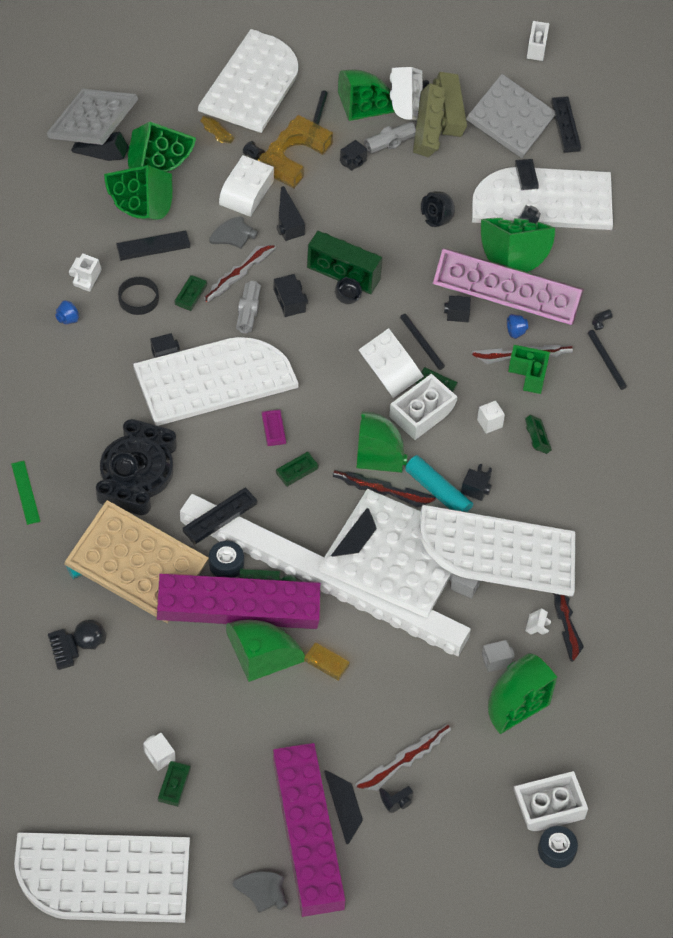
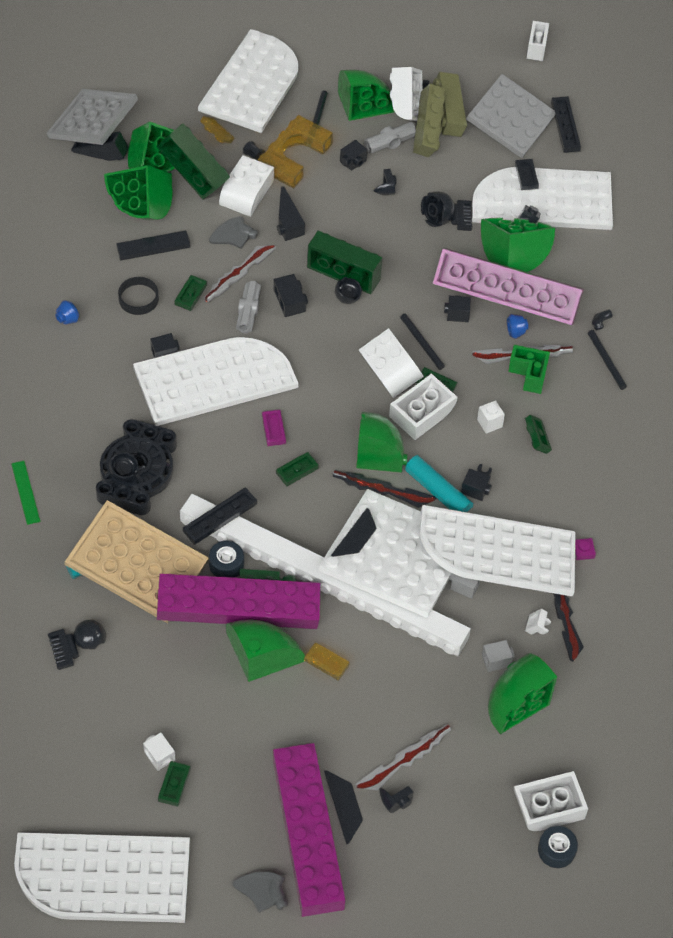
white brick [69,253,102,292] -> none
none -> dark green brick [156,123,230,200]
none -> black plate [373,169,396,195]
none -> black piece [451,200,473,231]
none -> magenta plate [575,538,596,560]

